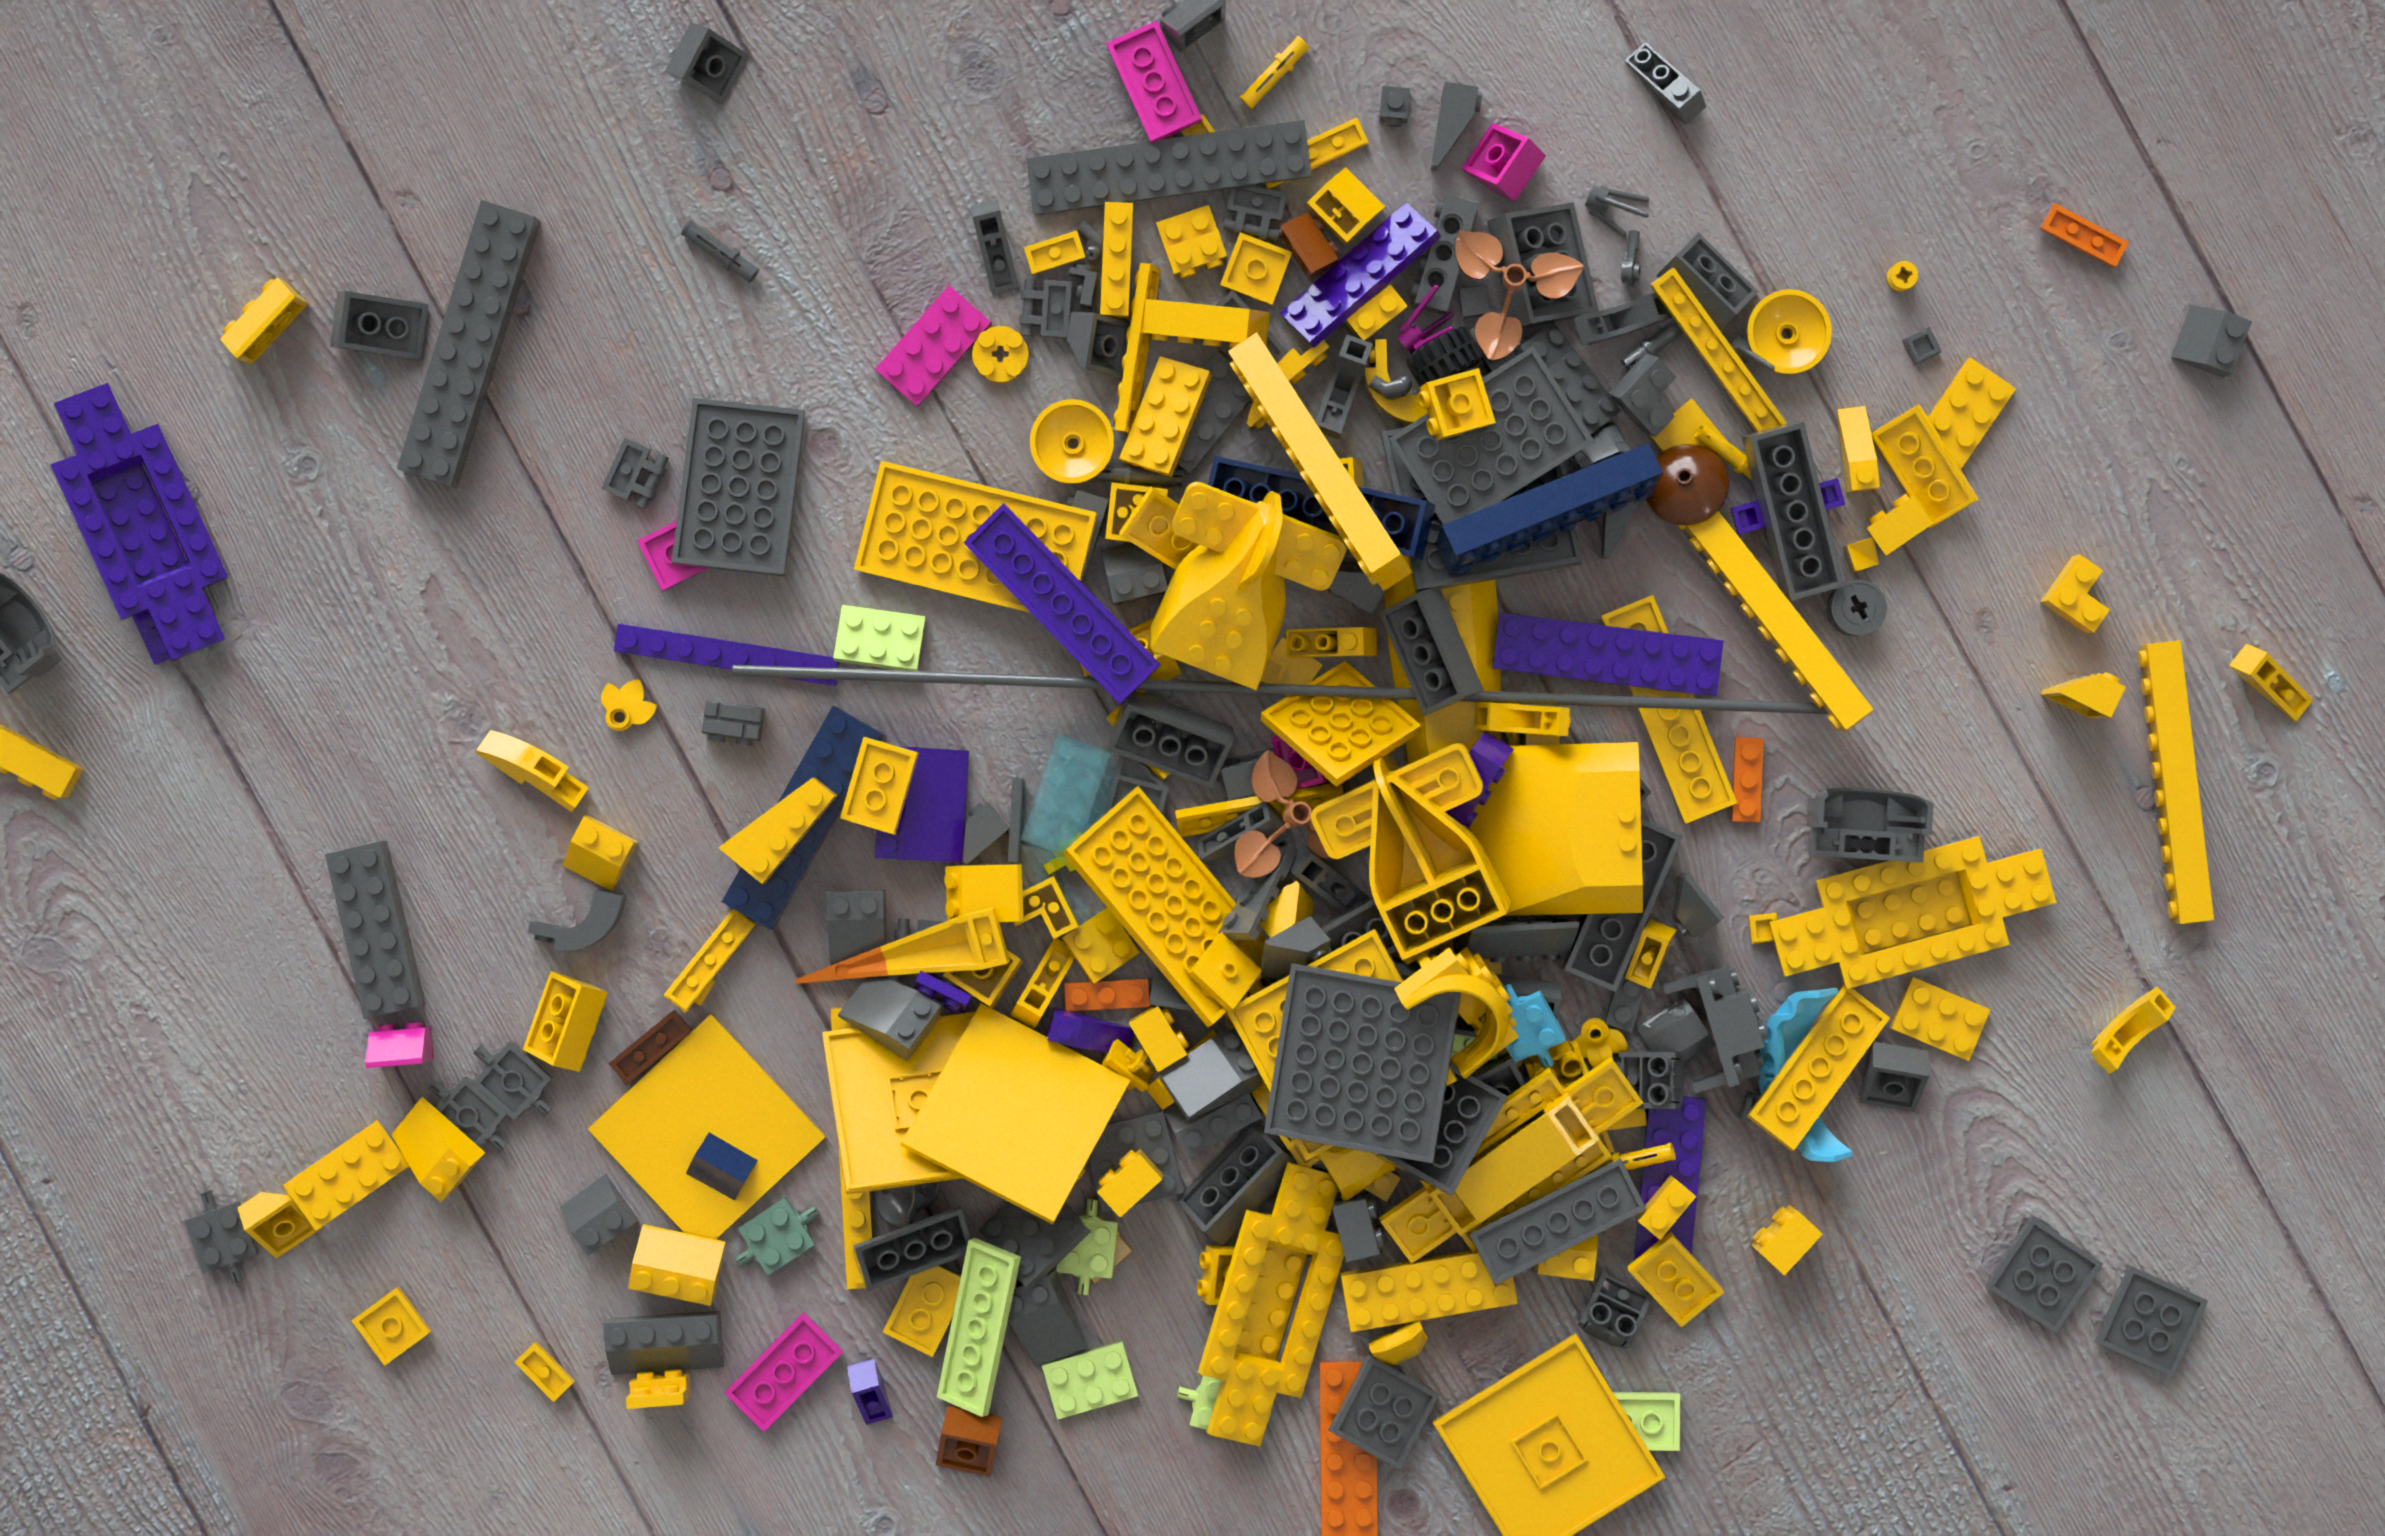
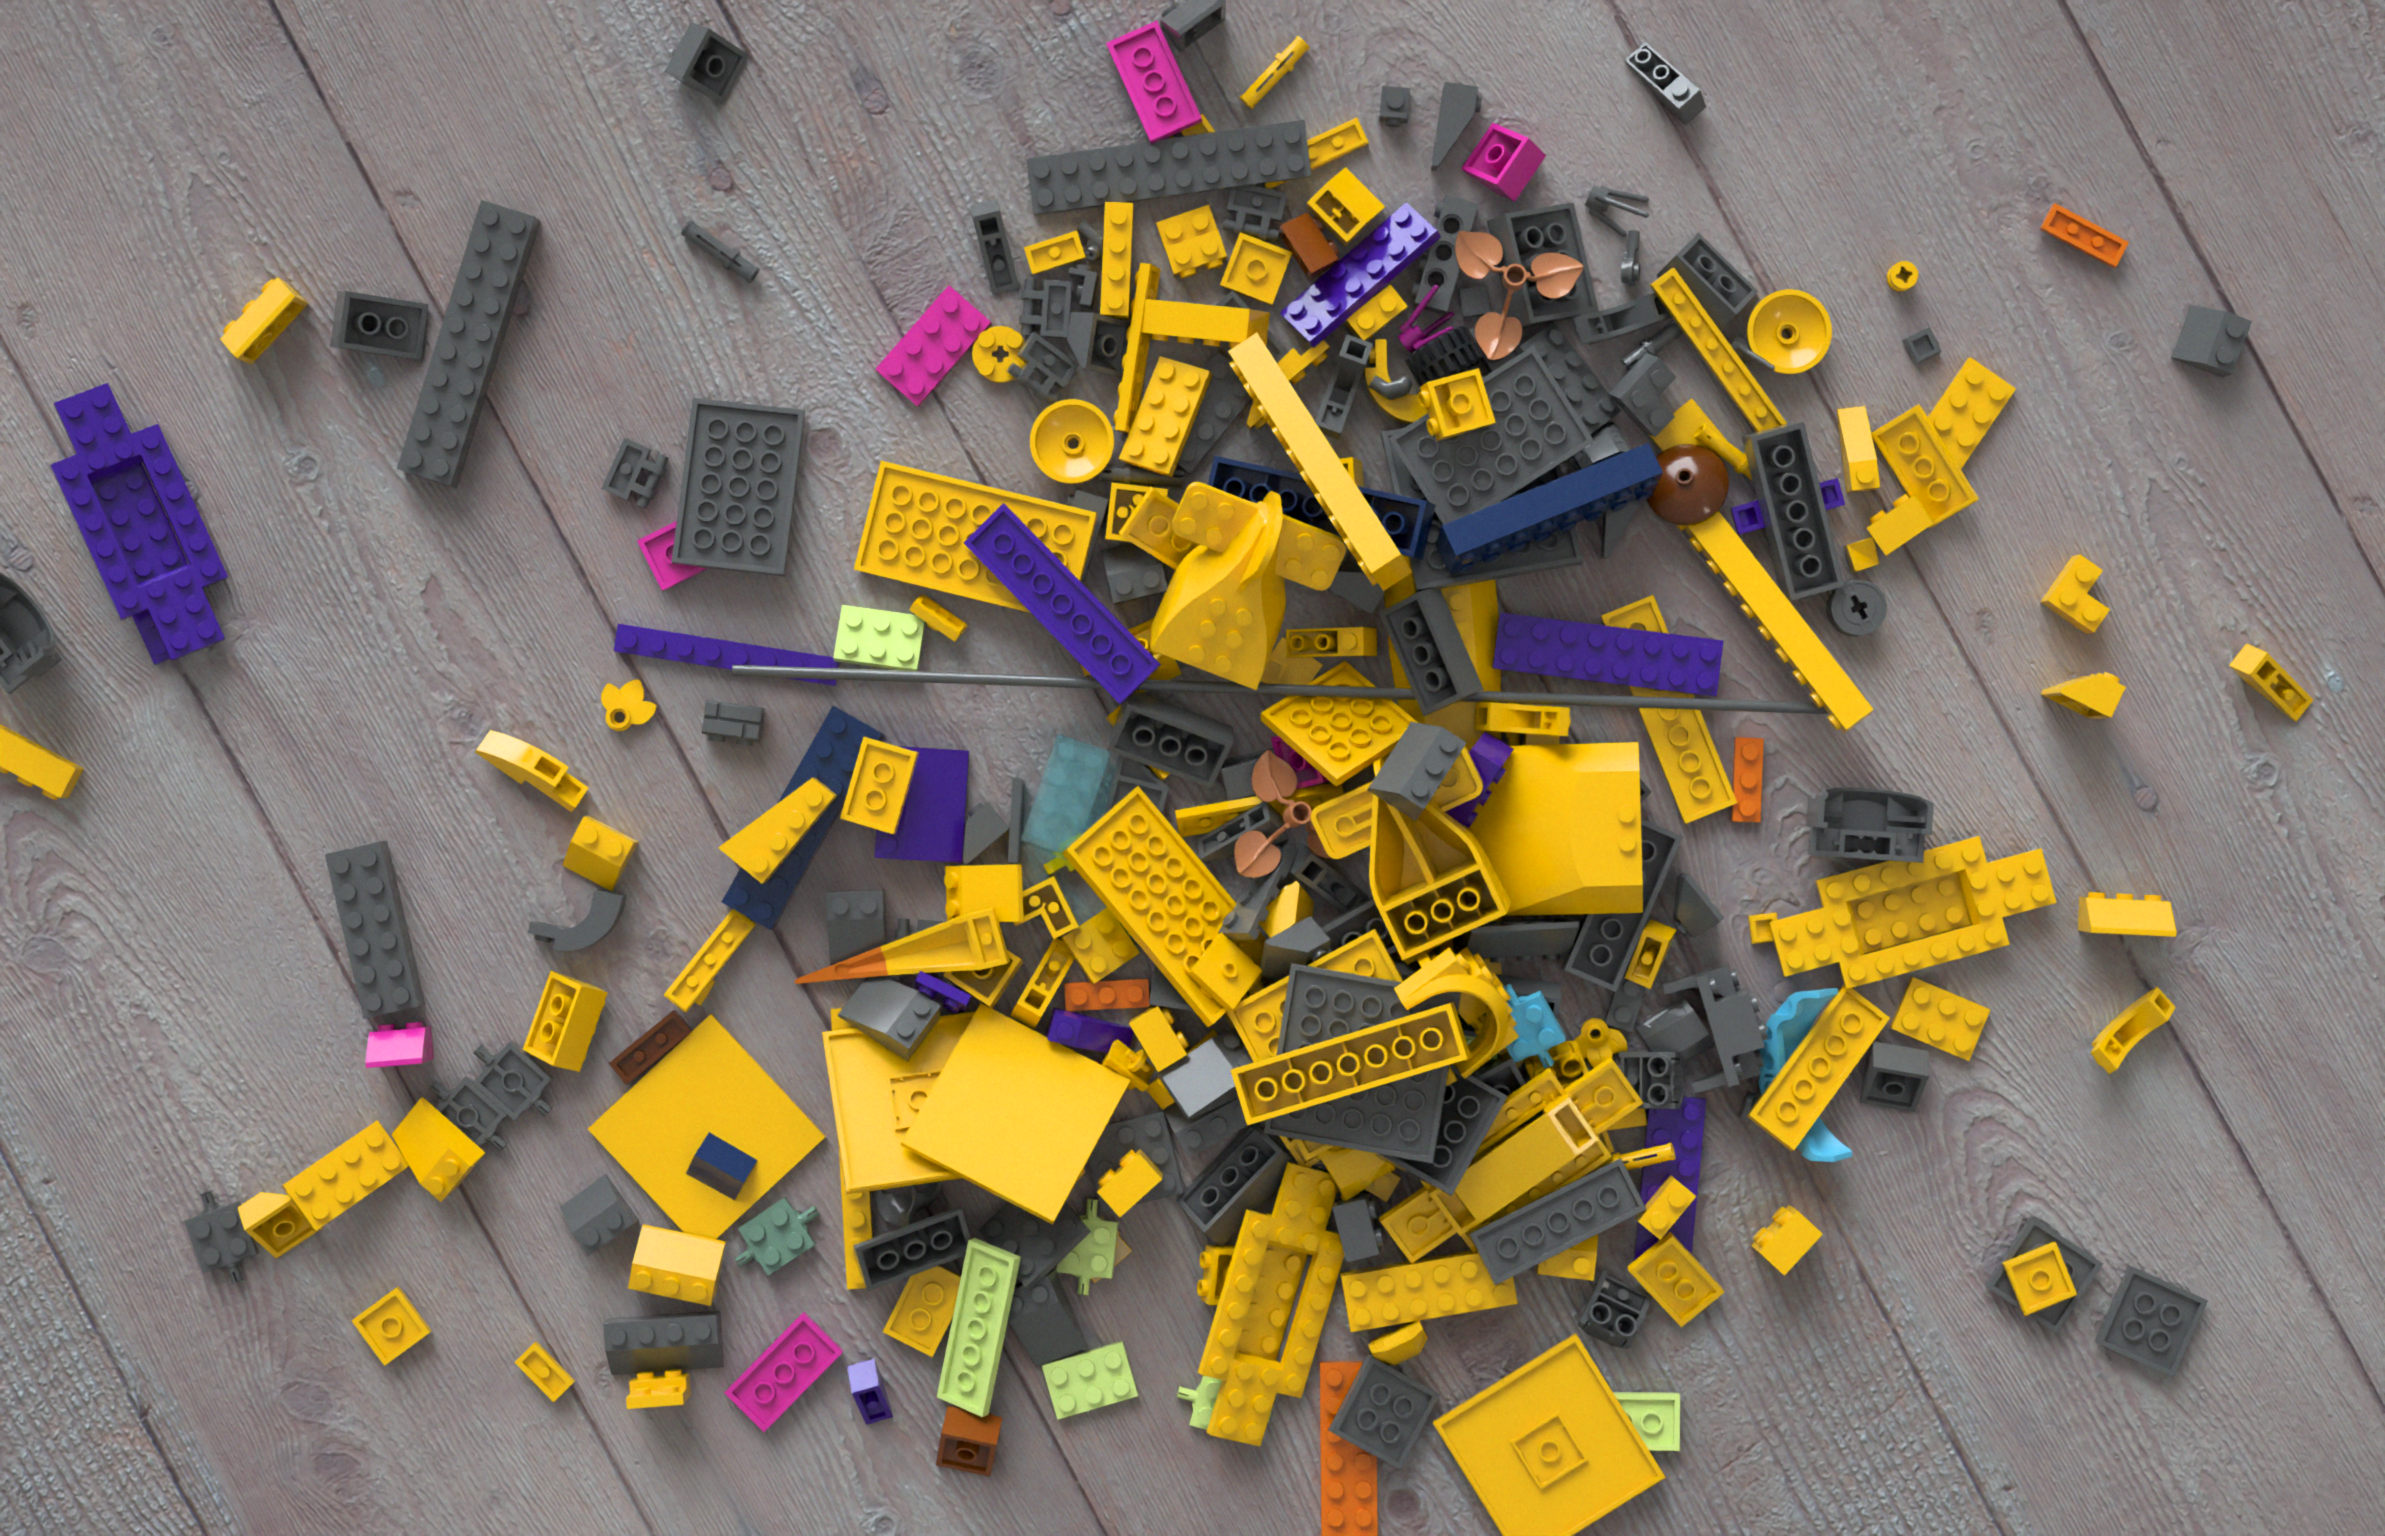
yellow brick [2137,640,2214,924] -> none
none -> yellow plate [909,594,968,642]
none -> dark grey plate [1007,332,1079,405]
none -> yellow brick [1230,1002,1471,1125]
none -> dark grey slope [1367,722,1467,821]
none -> yellow tile [2002,1242,2077,1316]
none -> yellow slope [2078,892,2176,937]

